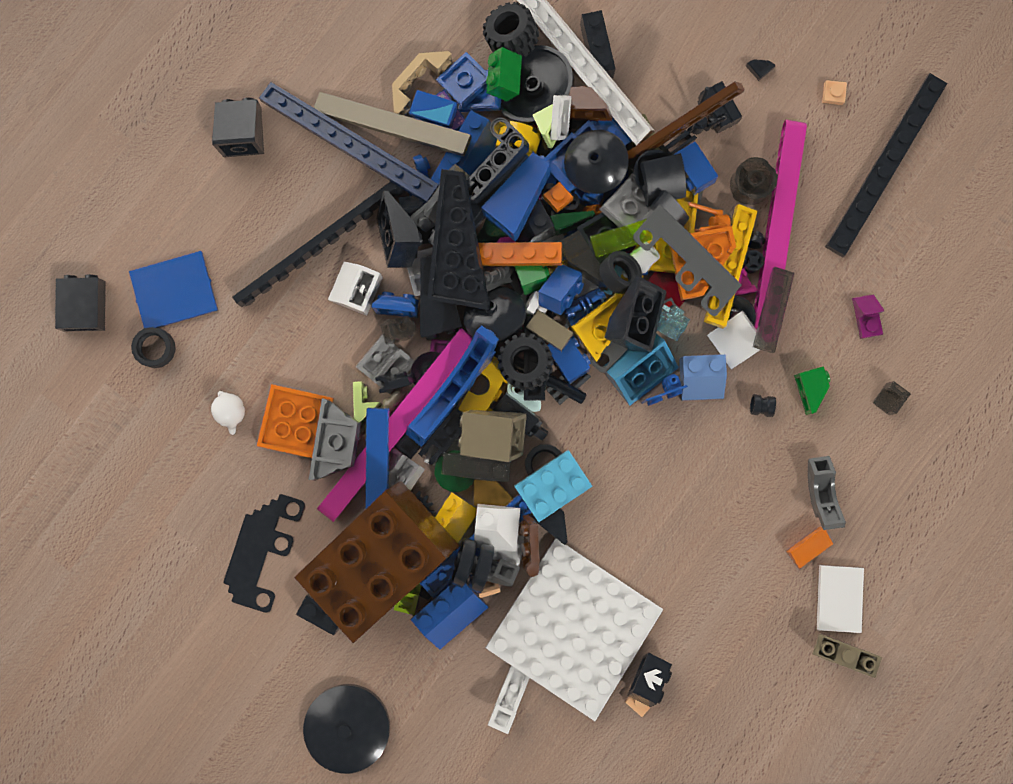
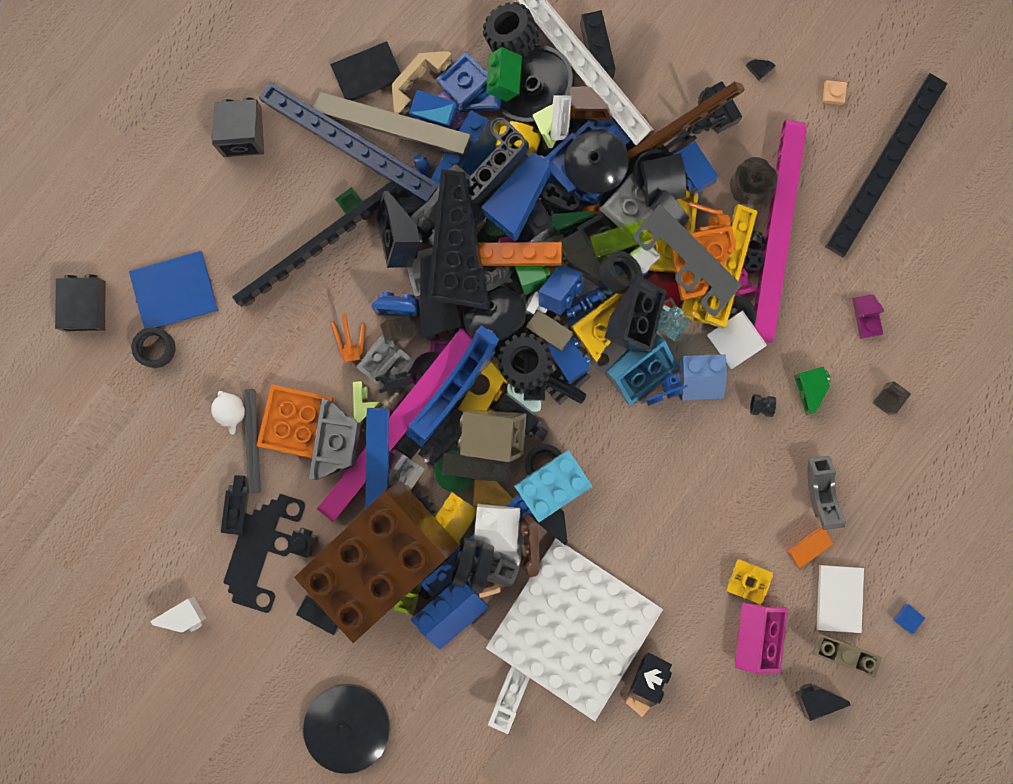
white slope [328,262,383,316] -> none
orange plate [543,182,573,213] -> none
clear smoke tile [753,267,795,354] -> none
none -> white slope [150,597,207,633]
none -> black hinge [221,475,249,535]
none -> dark grey axle [243,389,261,494]
none -> black brick [286,528,318,558]
none -> black tile [330,41,401,101]
none -> orange plant [331,312,365,362]
none -> dark green plate [335,187,363,214]
none -> yellow brick [680,291,710,324]
none -> yellow piece [726,559,773,605]
none -> dark pink slope [735,603,788,674]
none -> black slope [795,684,851,721]
none -> blue tile [893,604,925,635]

